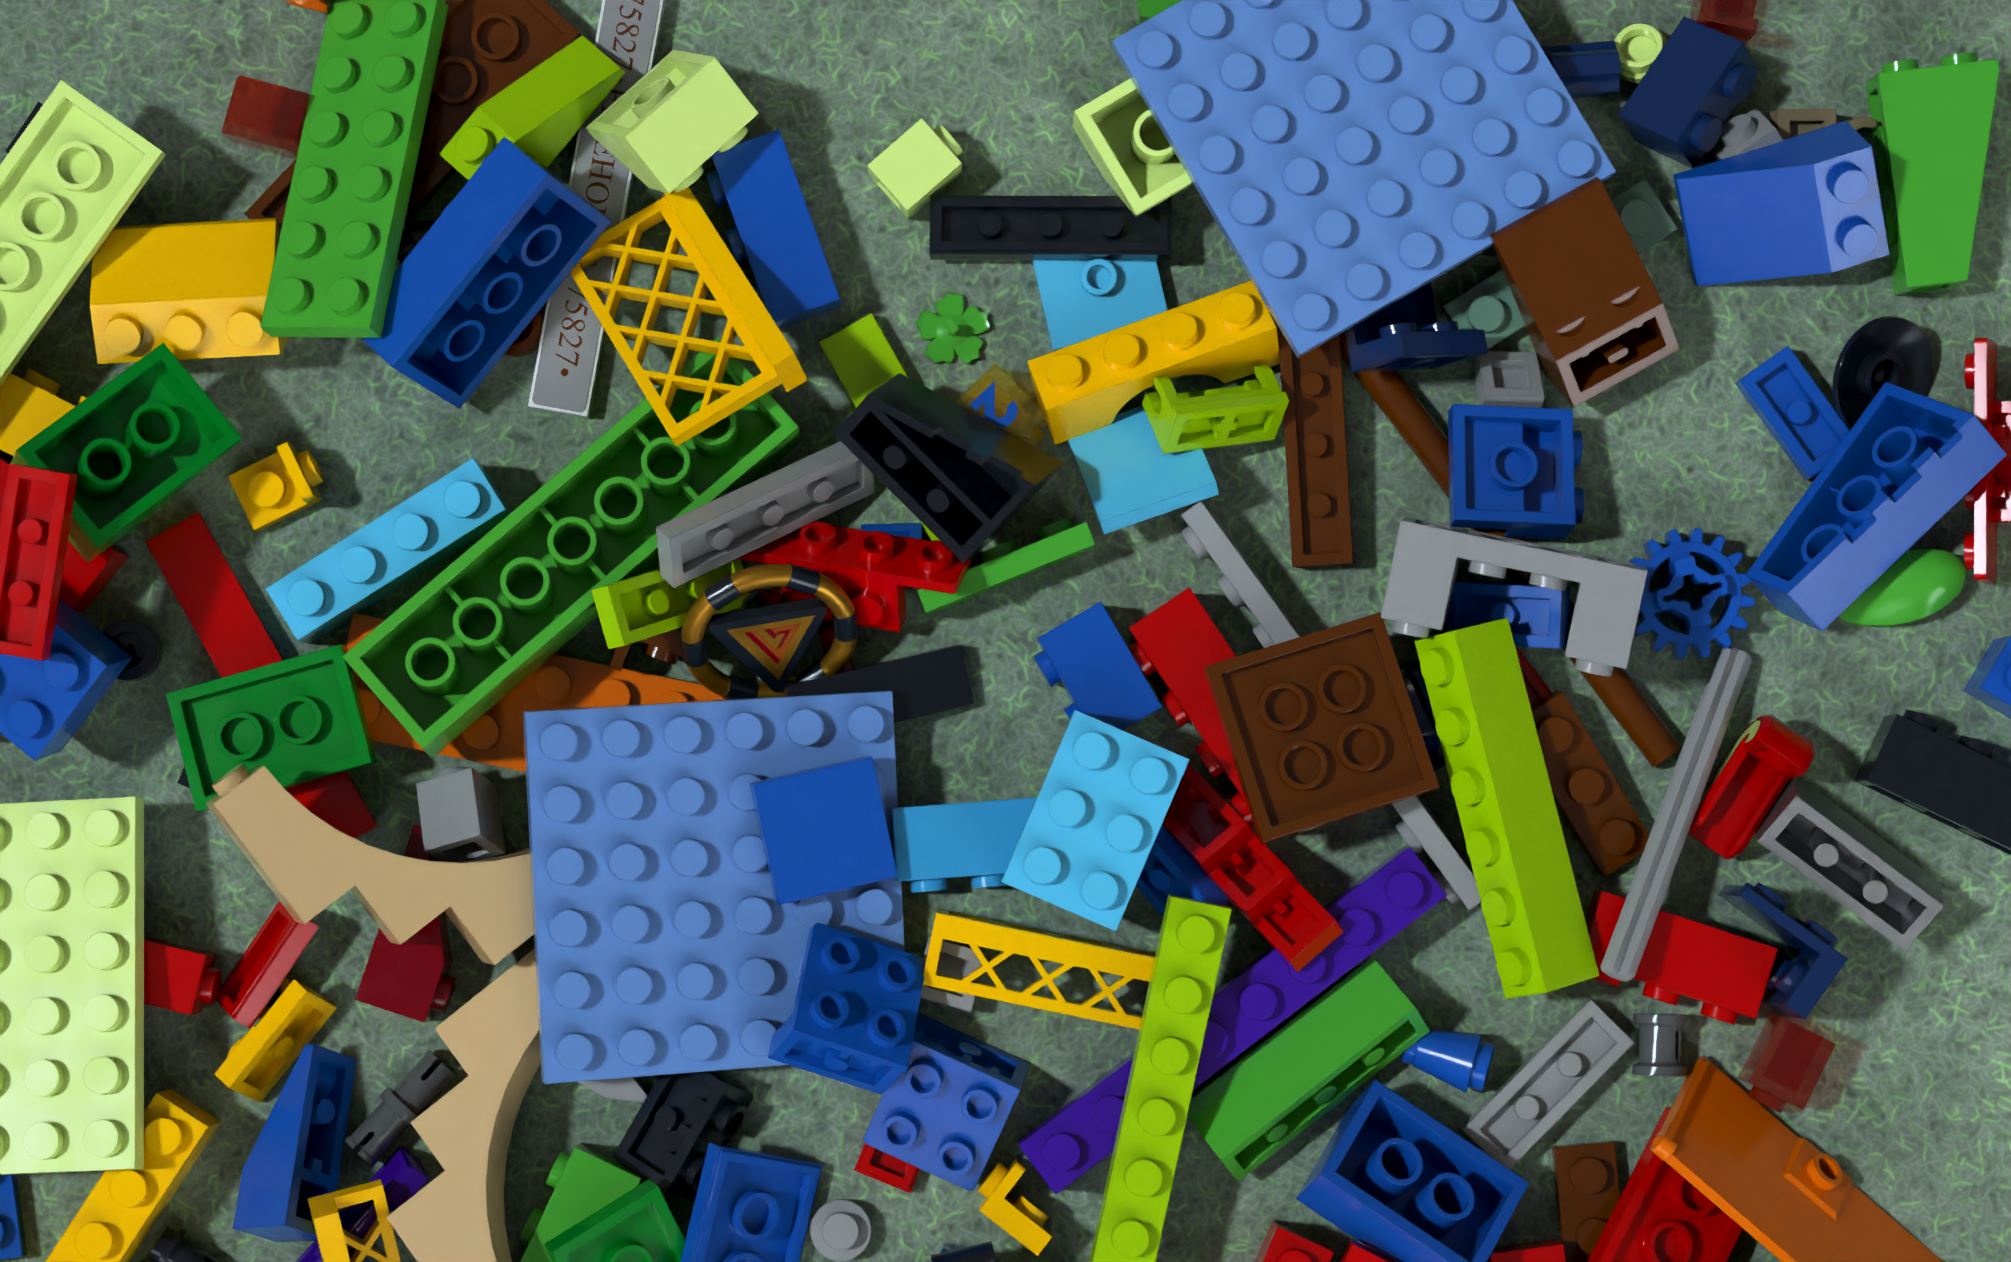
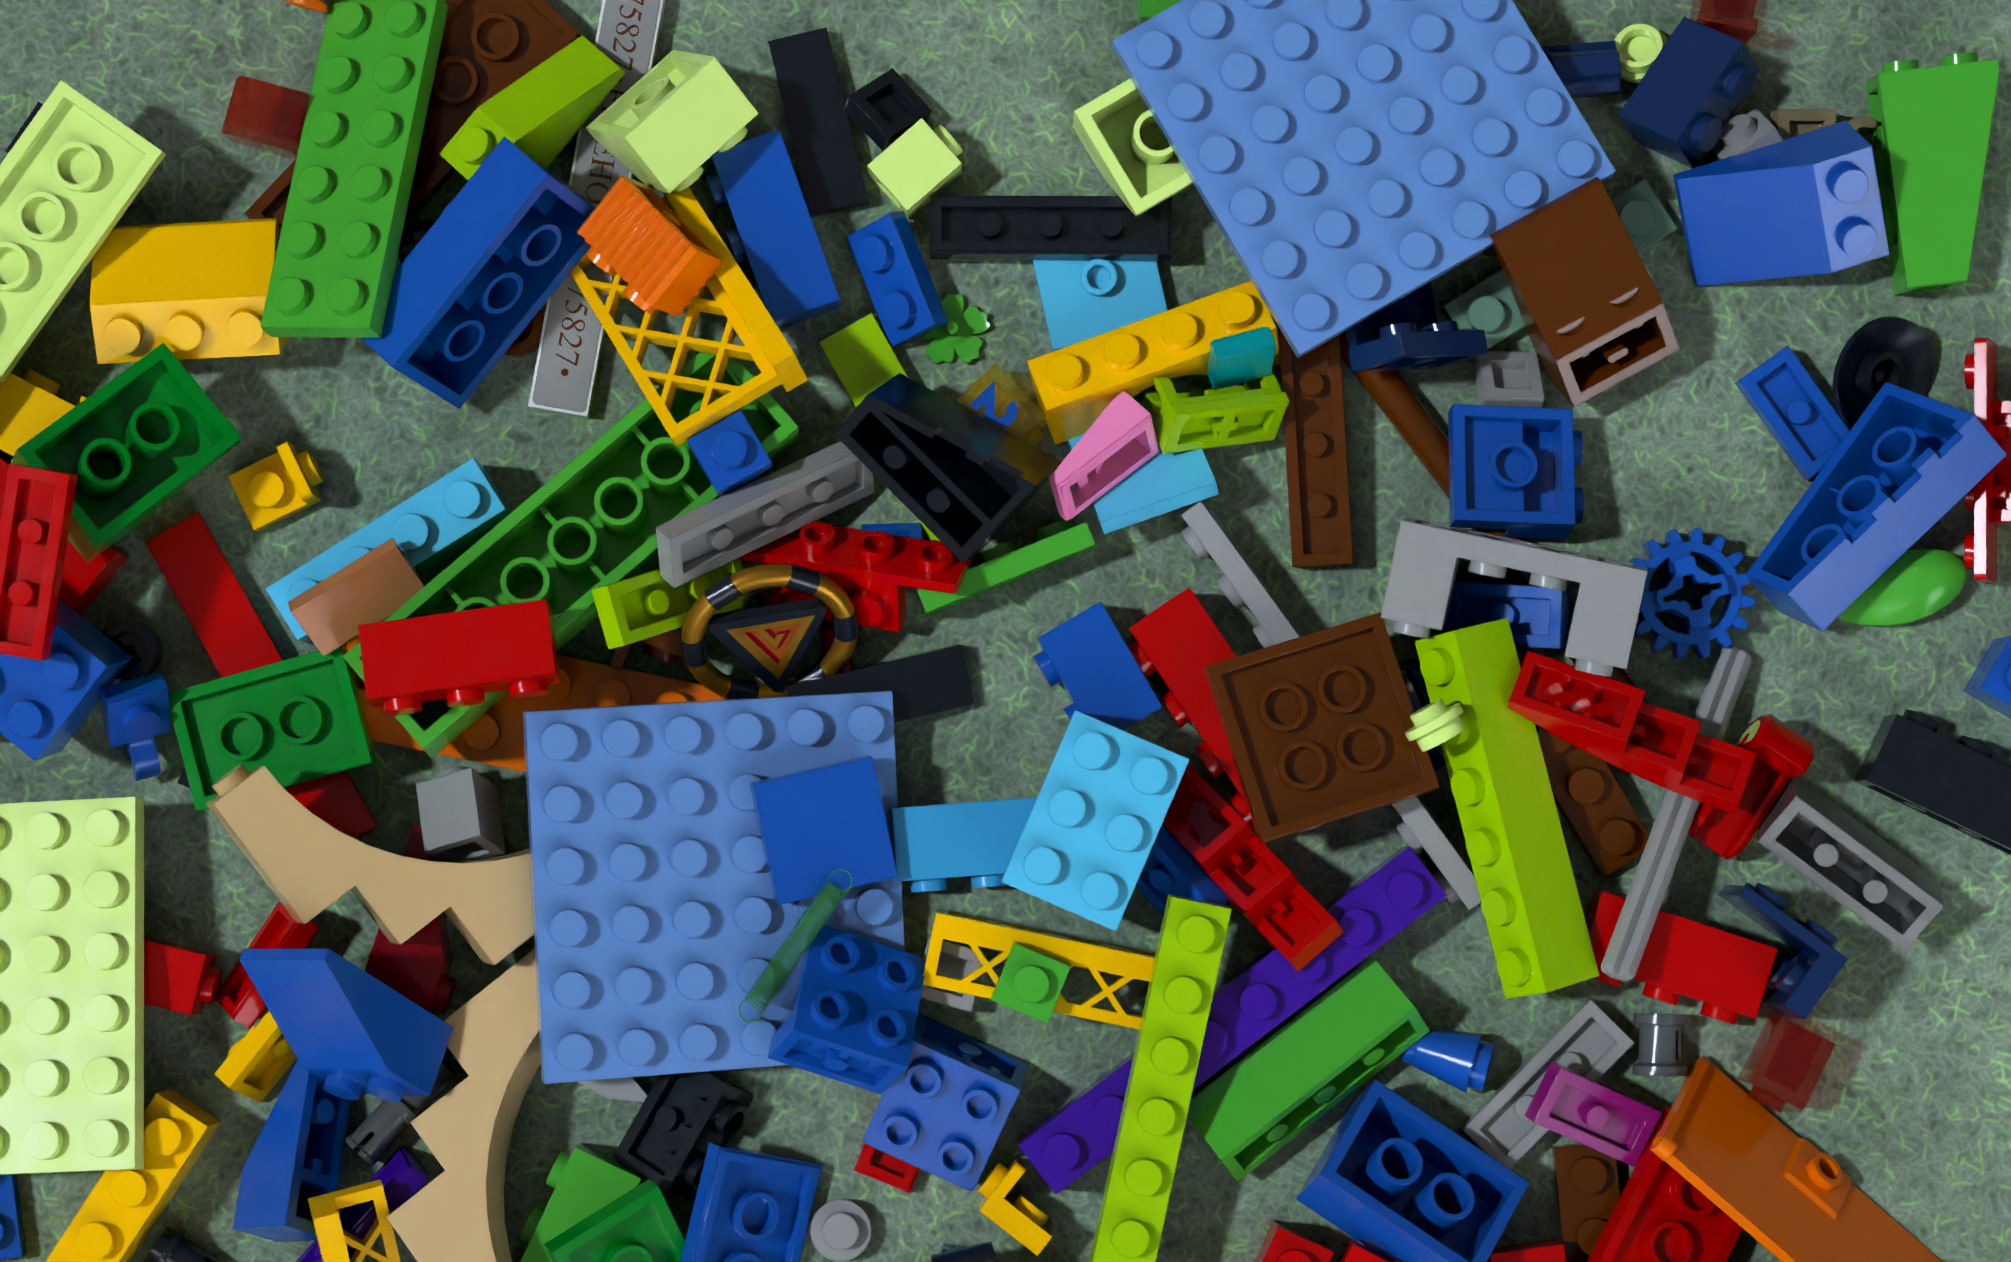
none -> blue plate [101,672,171,781]
none -> blue slope [239,949,454,1102]
none -> nougat tile [288,538,426,657]
none -> red brick [358,599,561,716]
none -> orange brick [577,175,722,317]
none -> blue plate [687,410,772,497]
none -> bright green piece [739,869,853,1023]
none -> black tile [768,28,869,218]
none -> black plate [844,68,932,151]
none -> blue plate [847,211,949,347]
none -> bright green plate [991,941,1071,1024]
none -> bright pink slope [1049,391,1160,522]
none -> teal tile [1207,327,1276,390]
none -> yellowish green plate [1405,698,1466,752]
none -> red slope [1507,651,1757,815]
none -> magenta plate [1525,1061,1662,1167]

